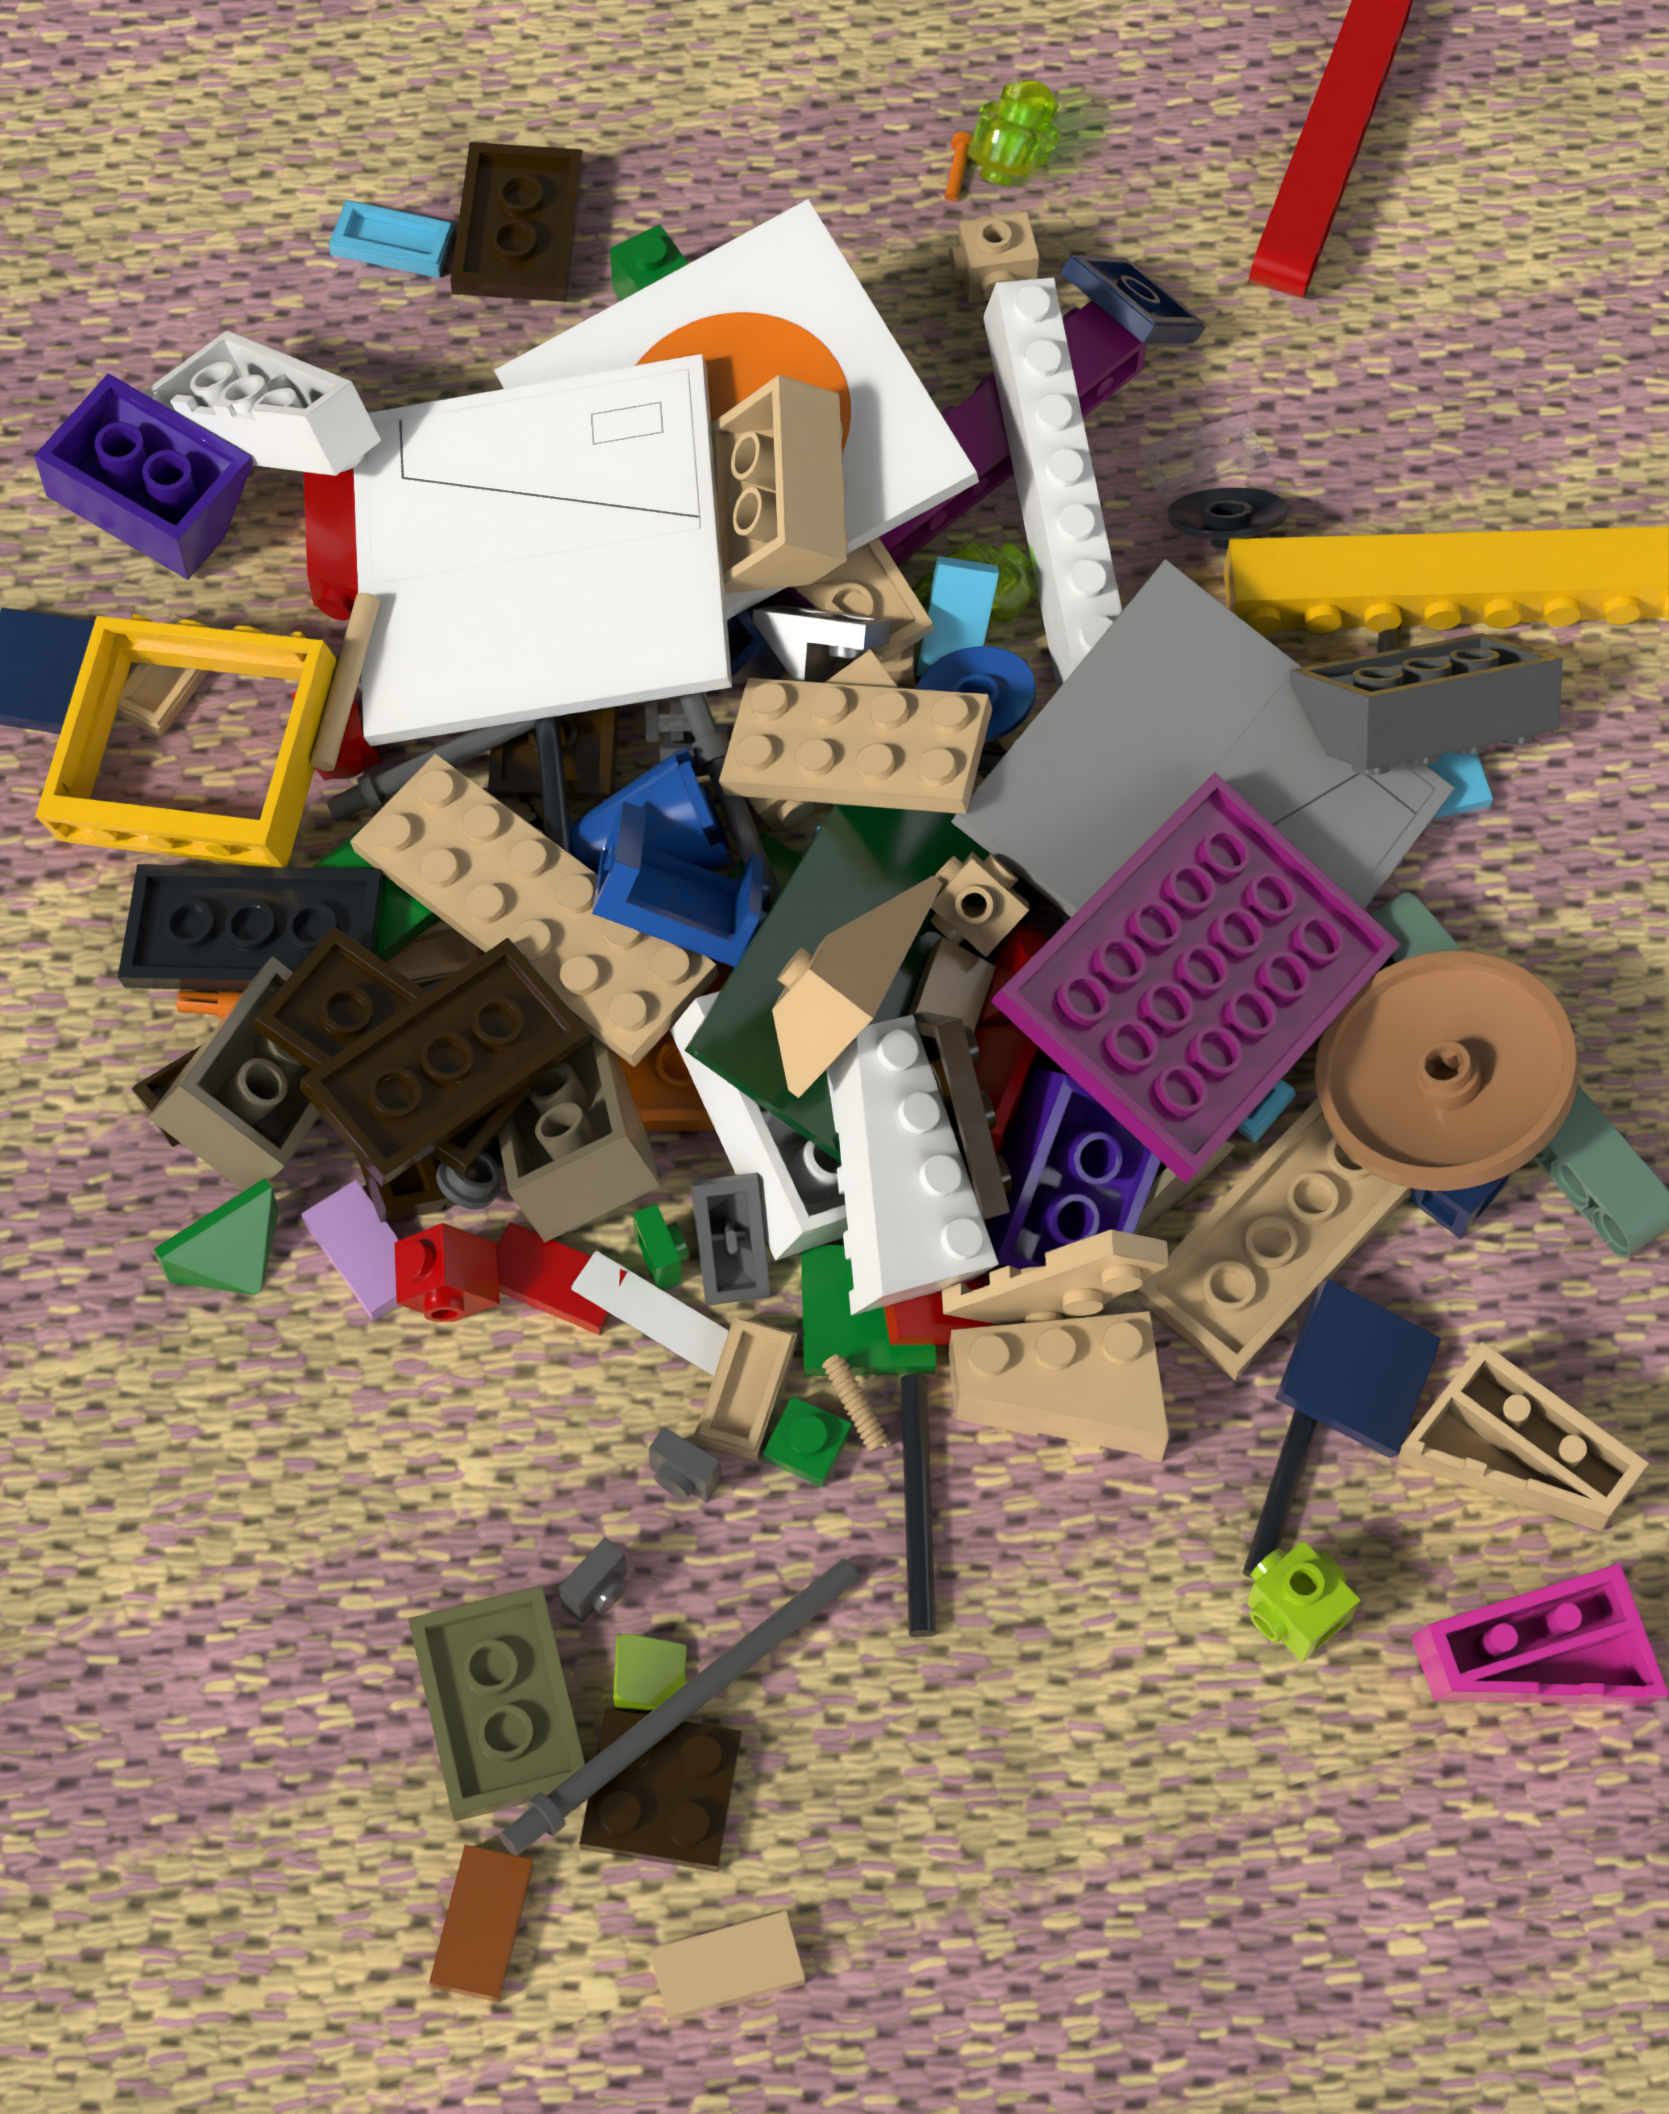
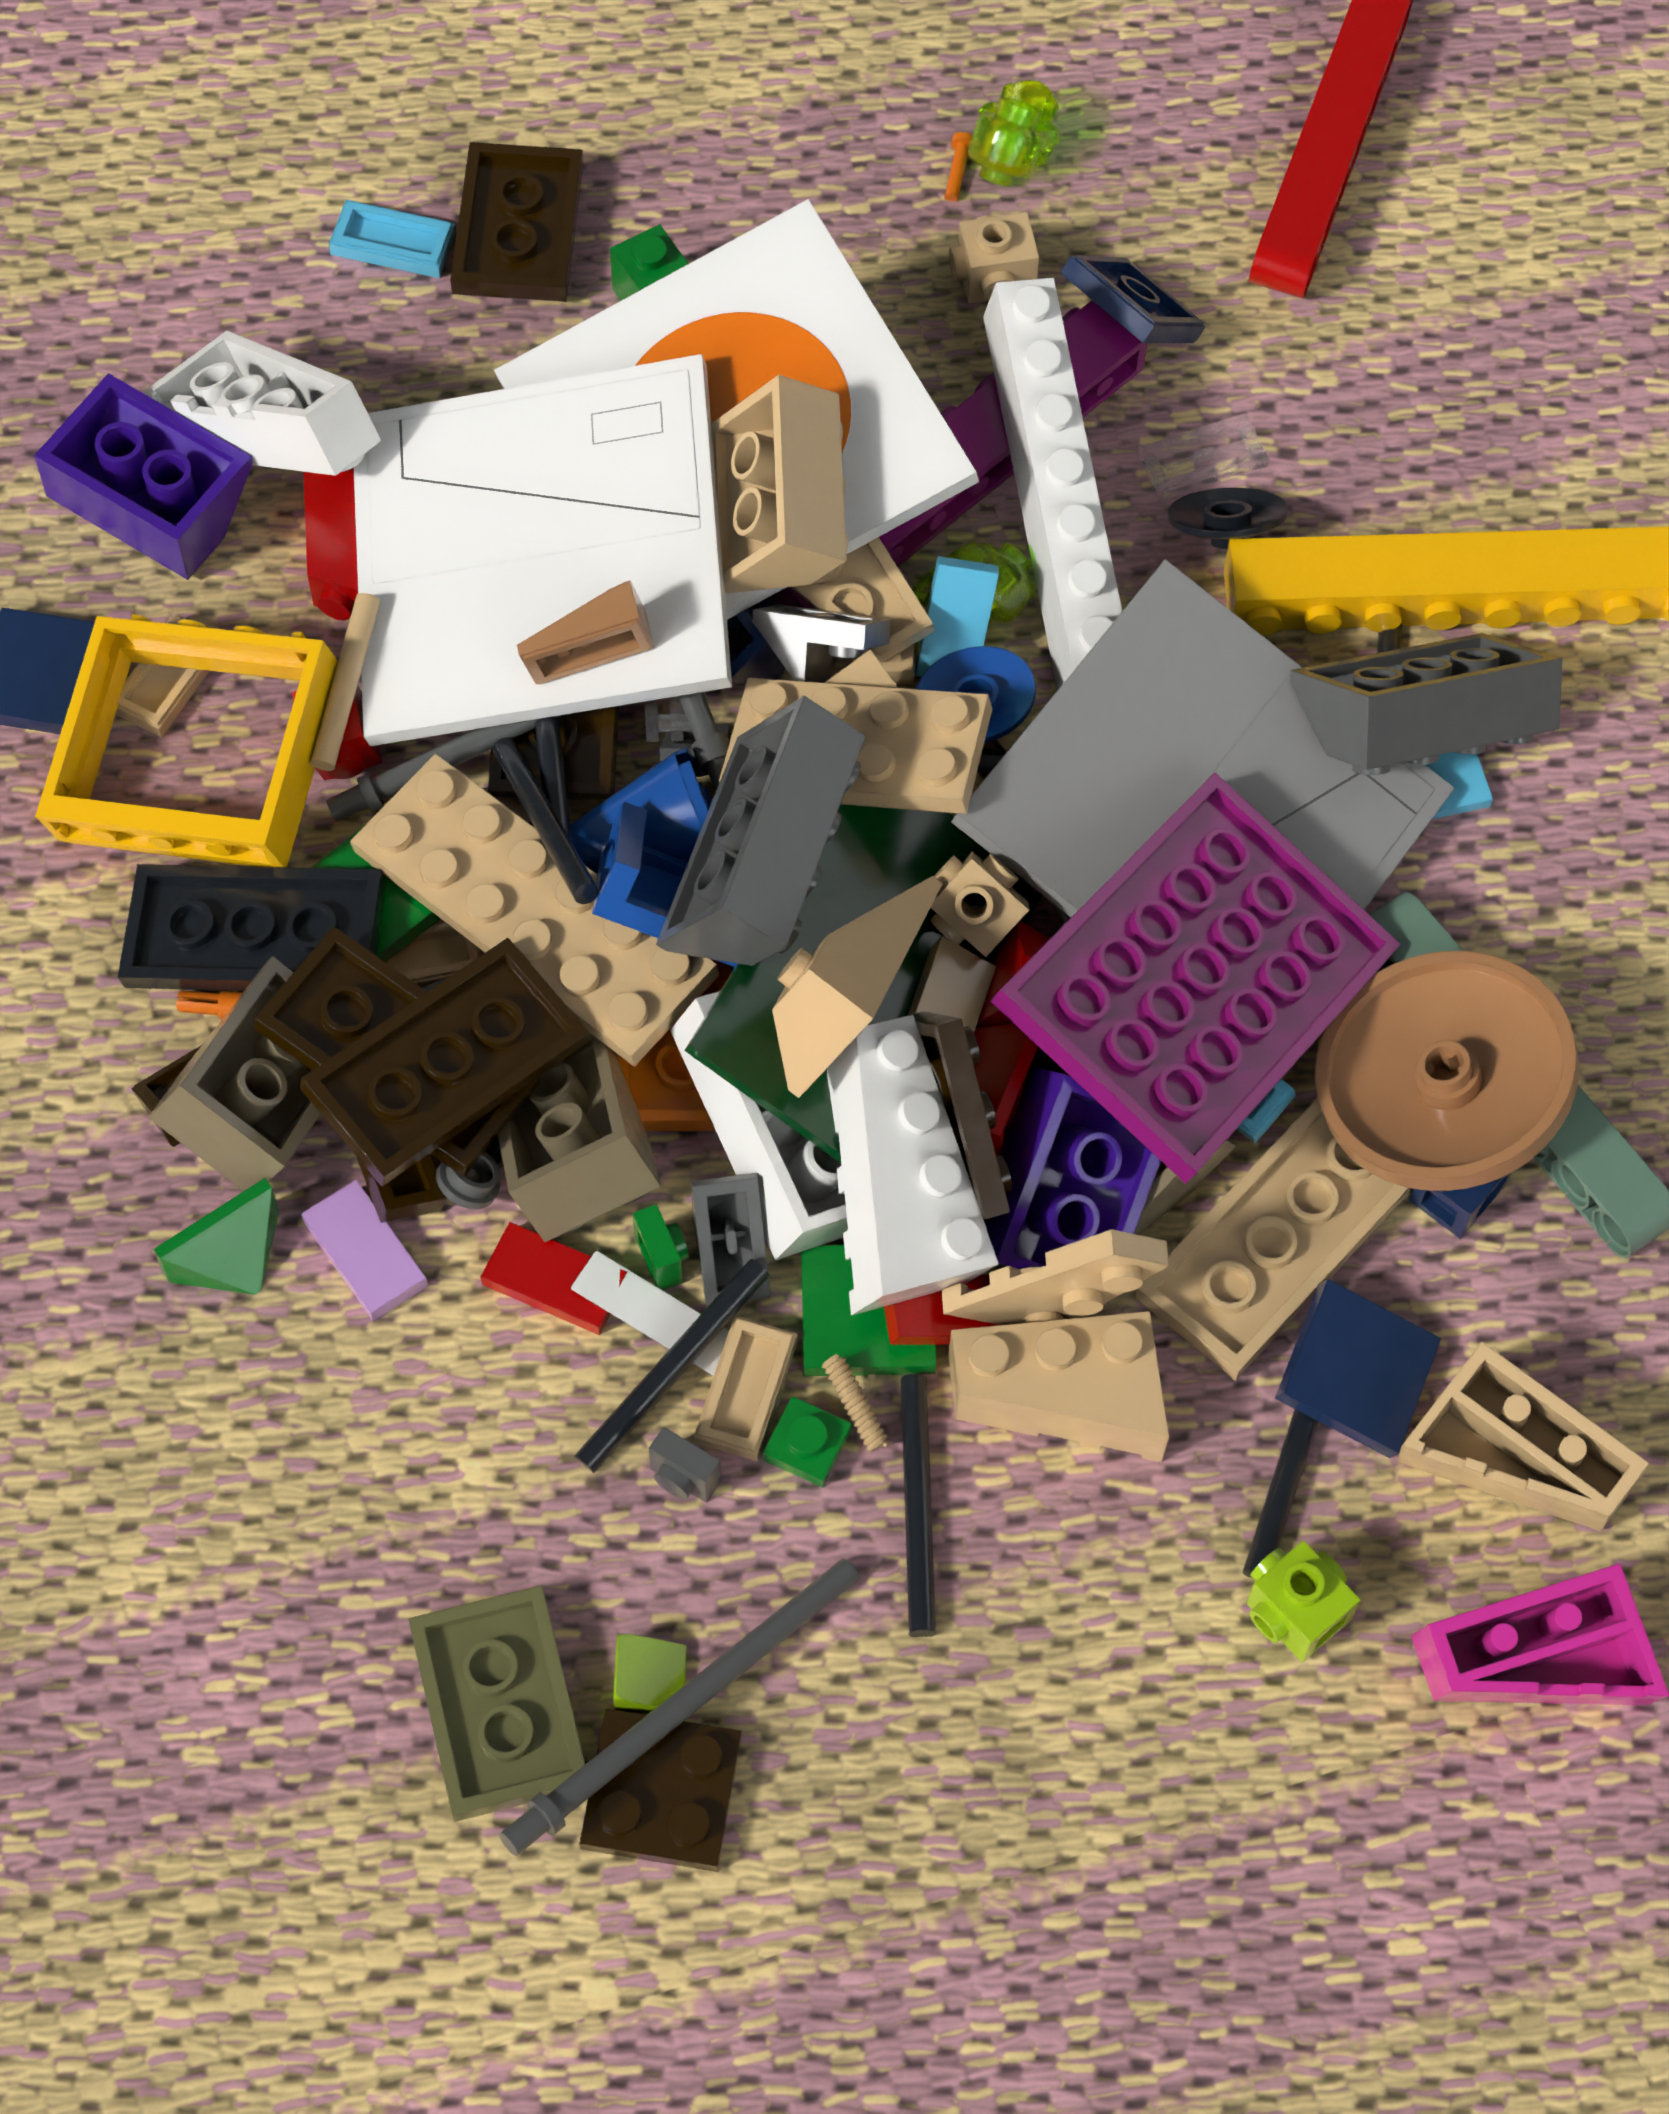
red brick [394,1223,500,1322] -> none
dark orange tile [429,1845,534,2003] -> none
dark grey plate [559,1537,627,1623] -> none
tan tile [650,1911,805,2023] -> none
none -> black bar [493,737,599,904]
none -> medium nougat slope [517,580,654,685]
none -> black bar [574,1259,770,1473]
none -> dark grey slope [656,695,865,966]

